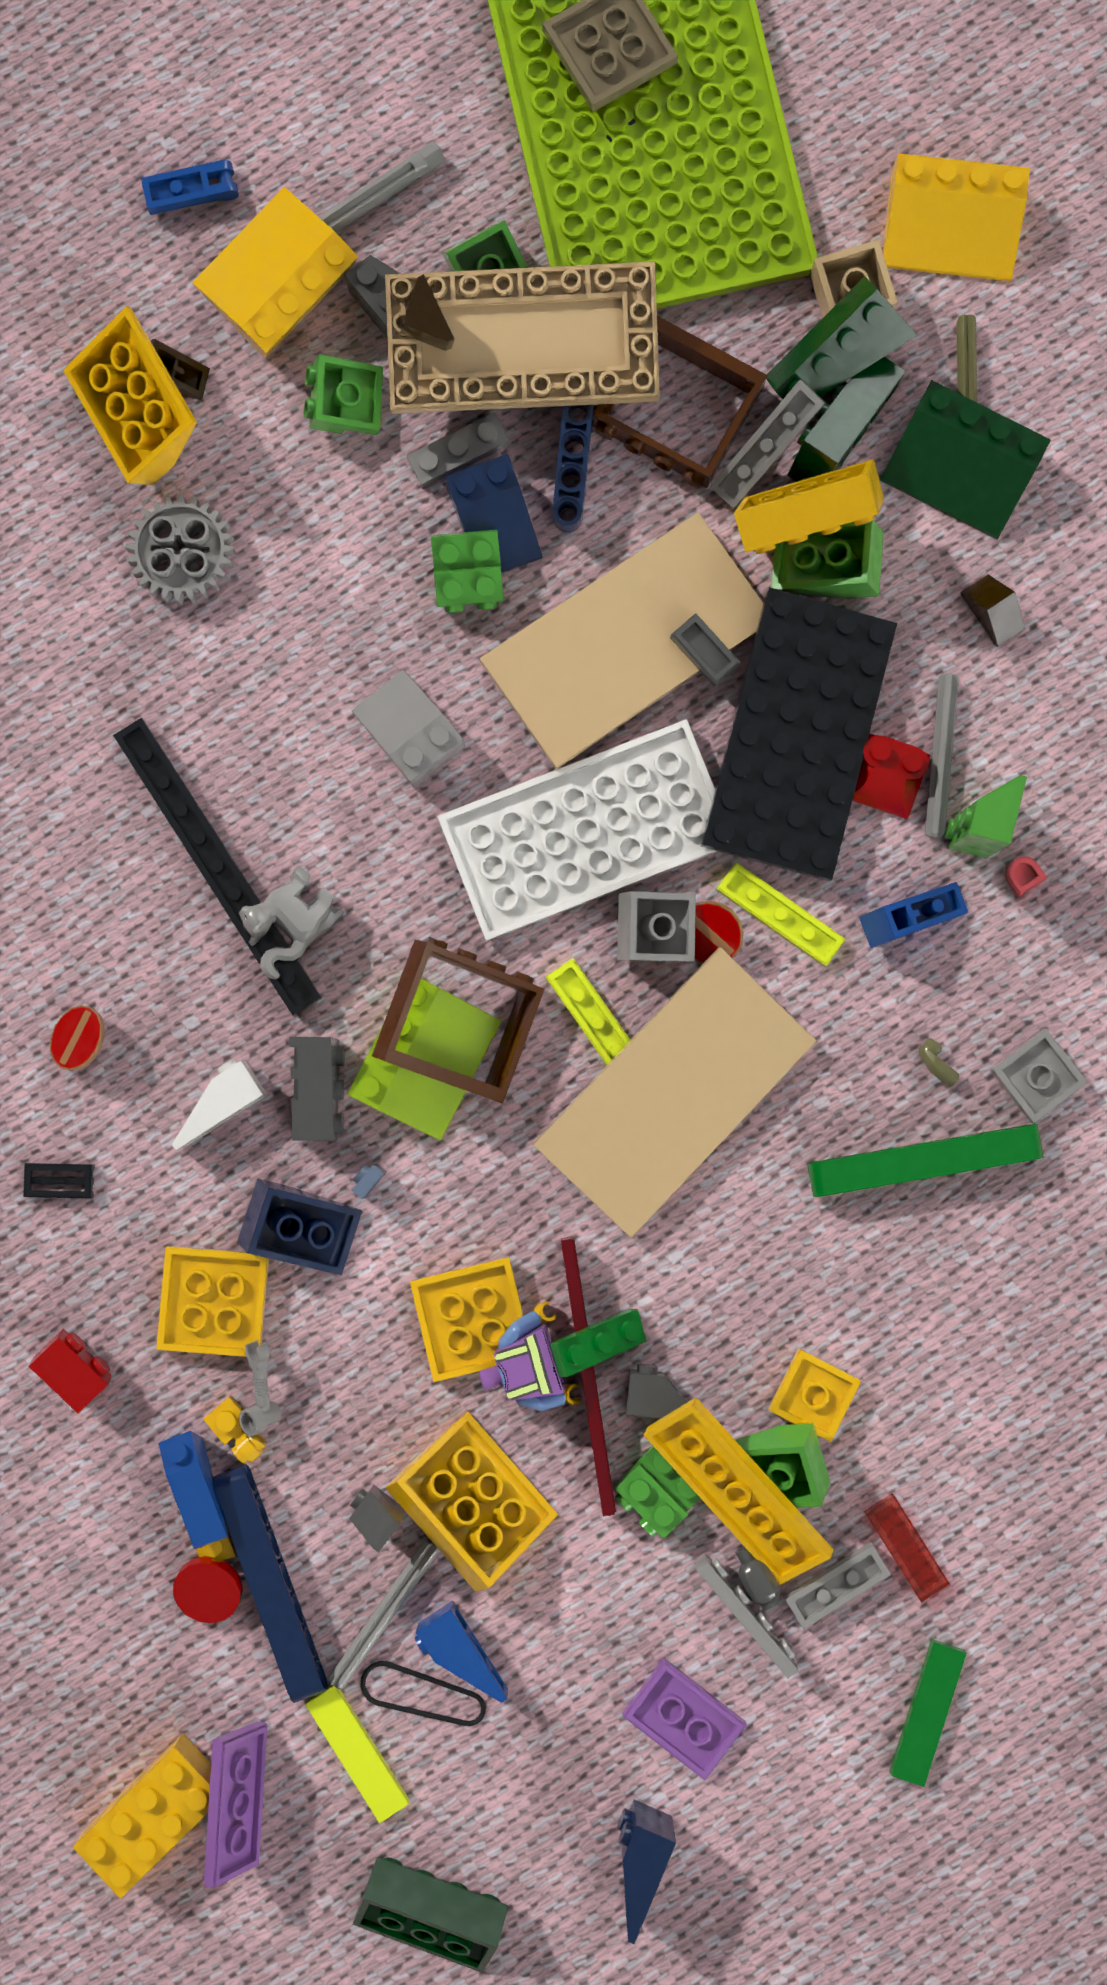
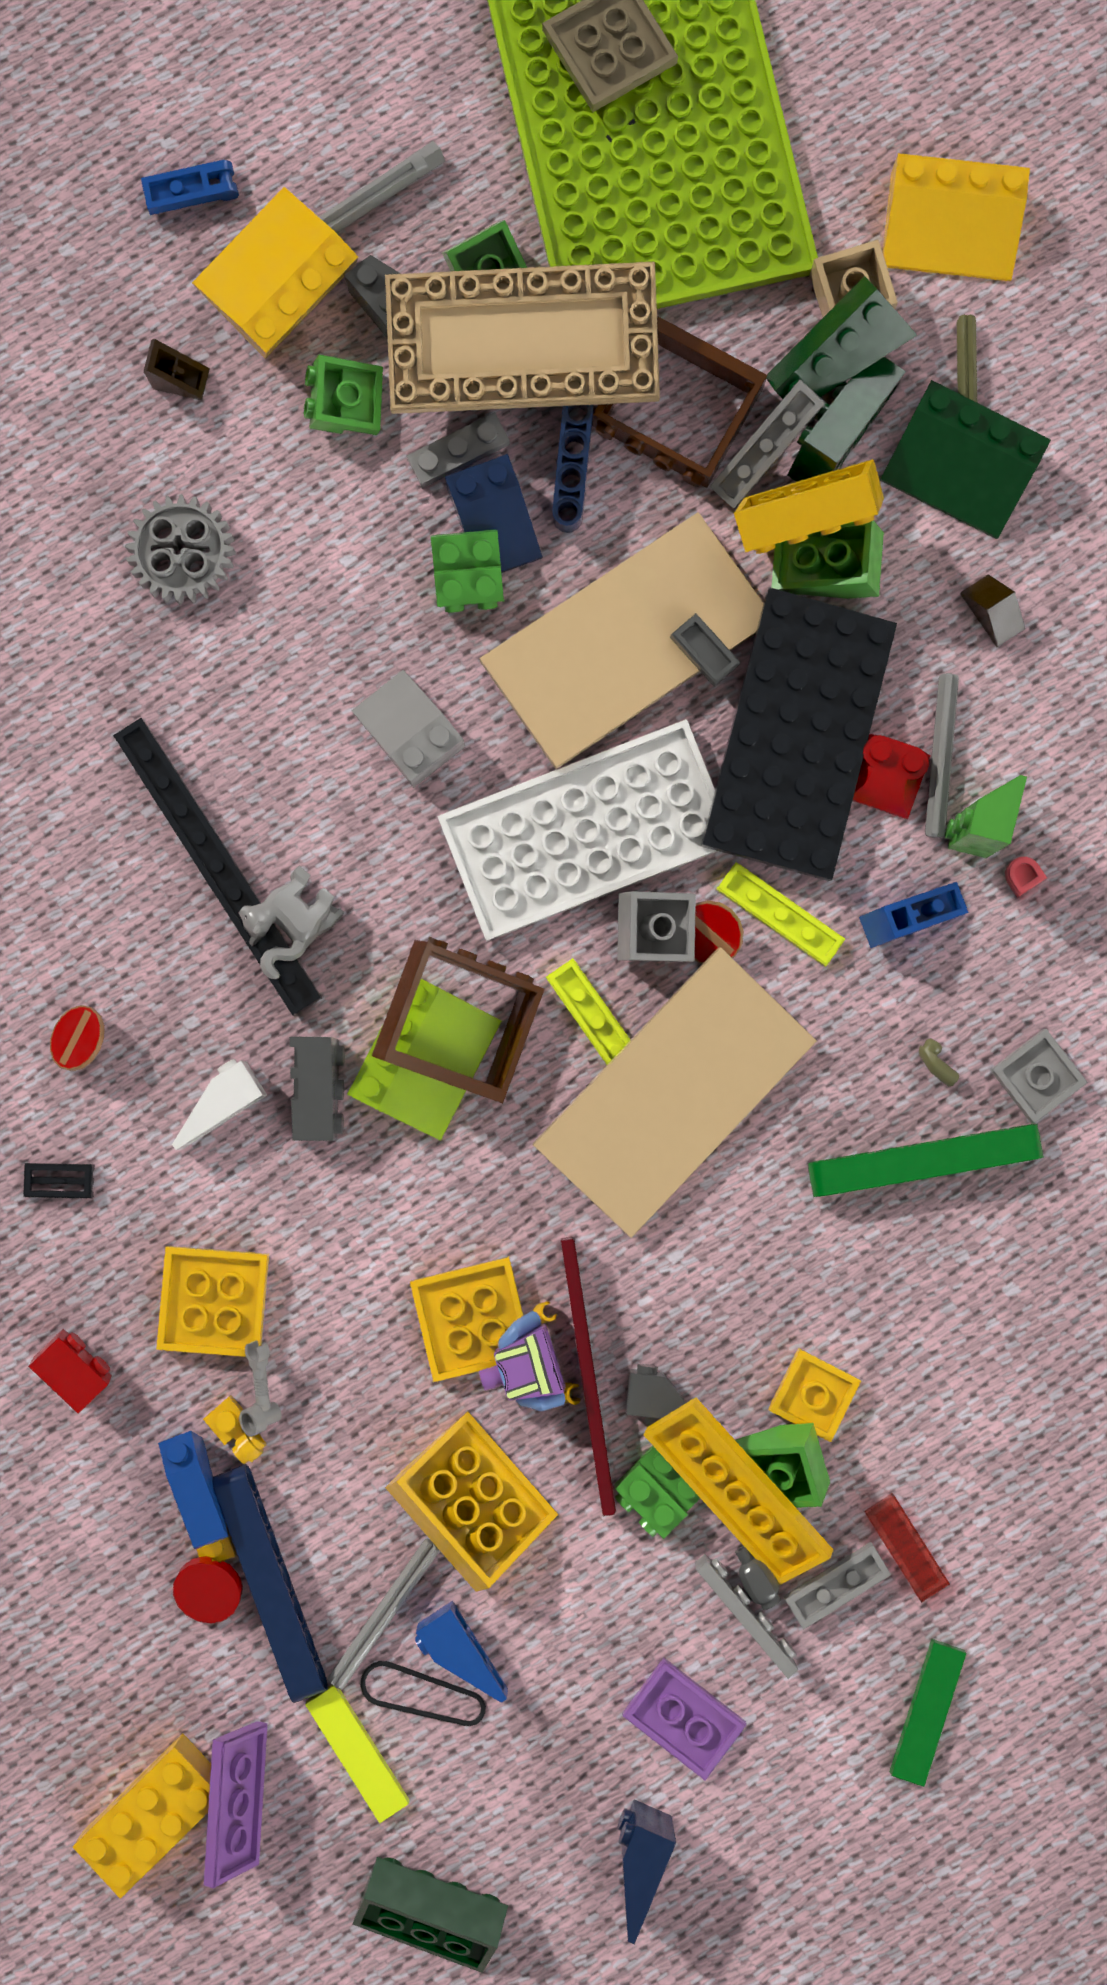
yellow slope [63,306,197,485] -> none
dark blue slope [237,1178,362,1275] -> none
dark grey slope [349,1484,405,1553] -> none
sand blue plate [352,1163,387,1199] -> none
dark brown slope [400,274,455,351] -> none
green plate [550,1309,647,1377] -> none

